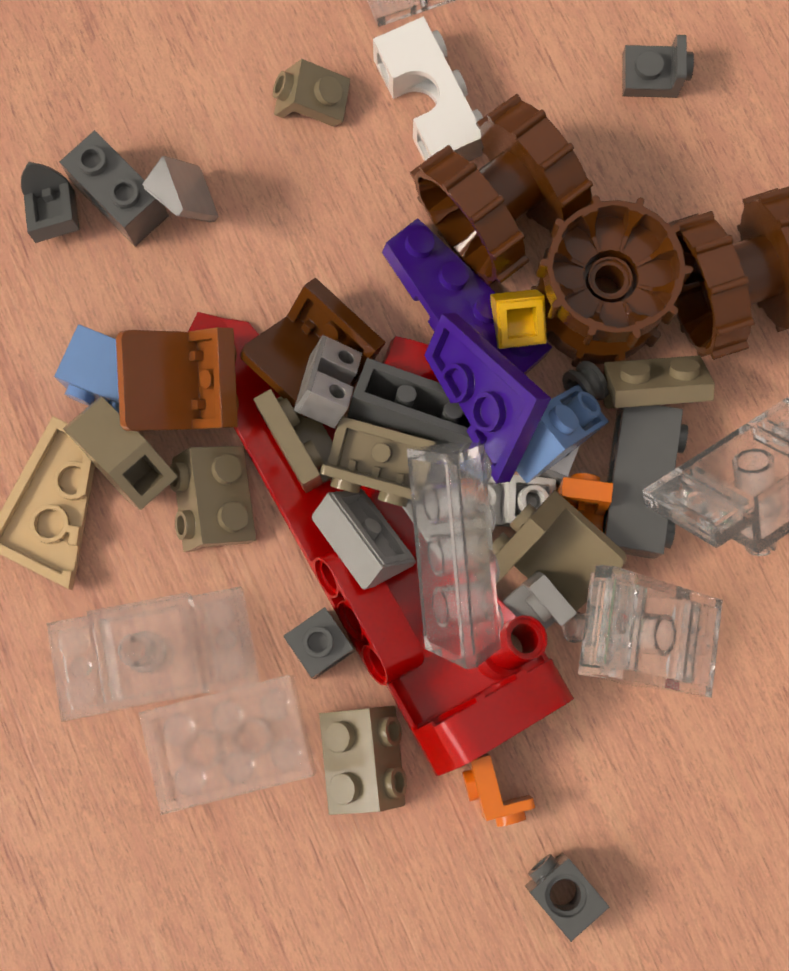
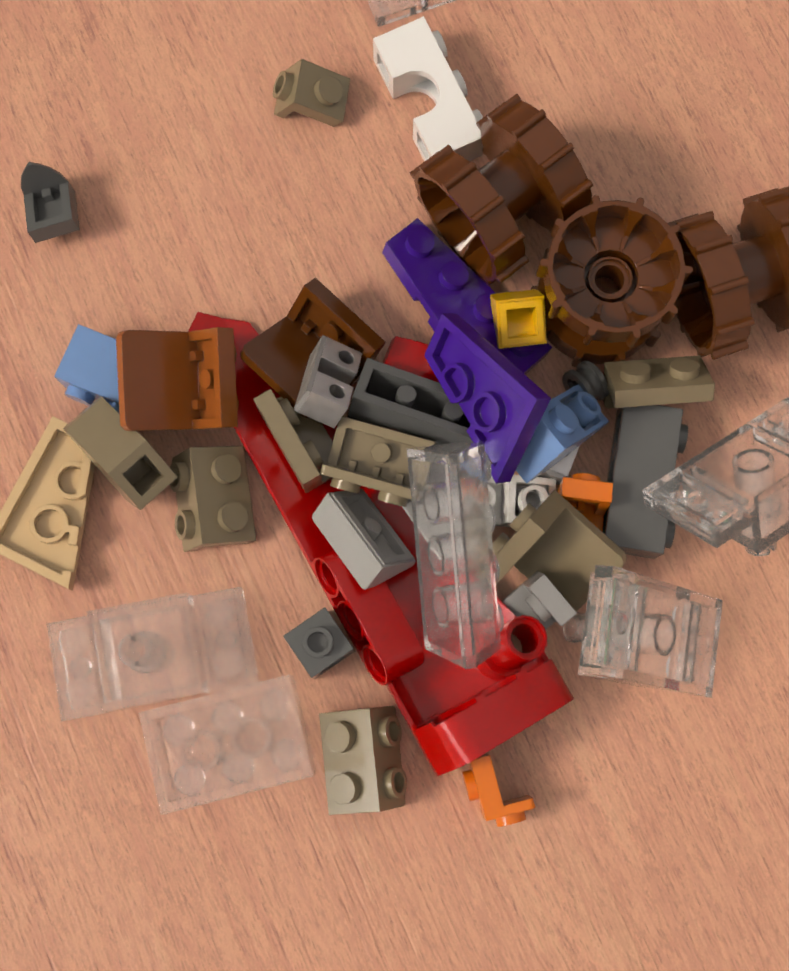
dark grey brick [59,130,169,247] -> none
light grey slope [142,156,218,222] -> none
dark grey brick [525,853,610,942] -> none
dark grey bracket [622,35,694,98] -> none

